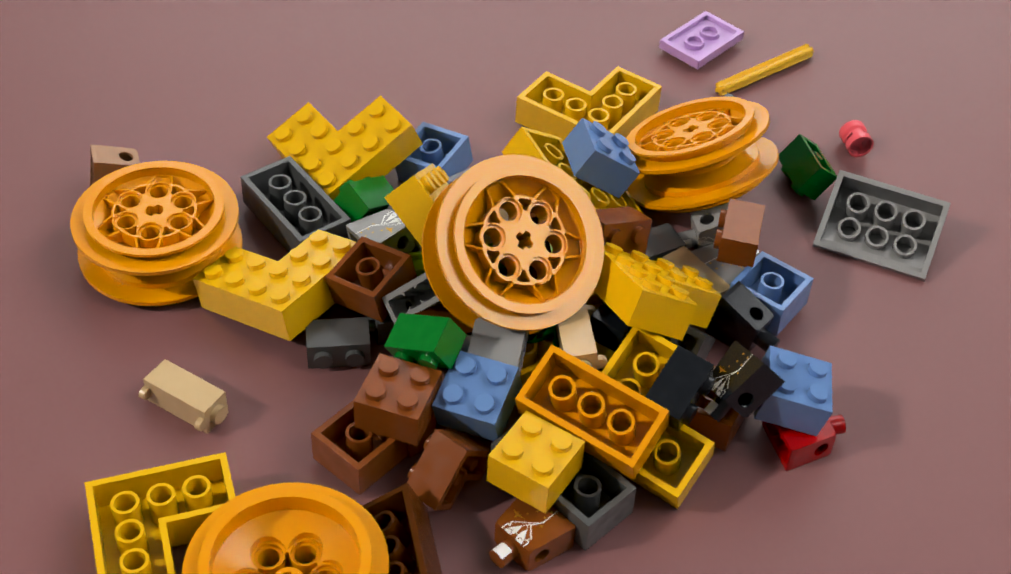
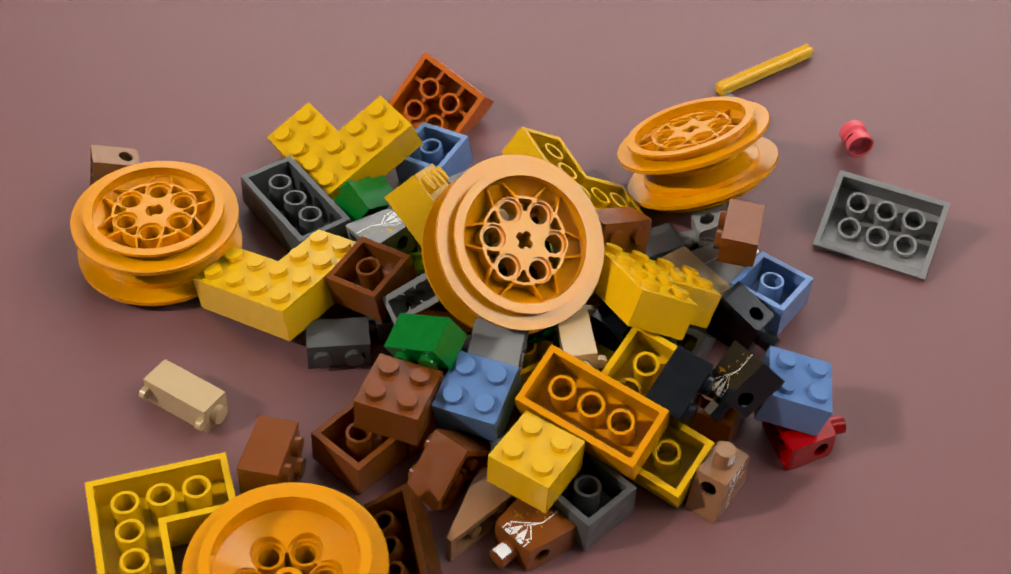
yellow brick [515,66,662,141] -> none
medium blue brick [562,118,640,198] -> none
lavender plate [659,11,744,70] -> none
green brick [779,134,837,200] -> none
none -> dark orange brick [237,415,306,494]
none -> orange wedge [389,52,494,135]
none -> medium nougat slope [446,467,517,562]
none -> medium nougat torso [685,441,749,524]

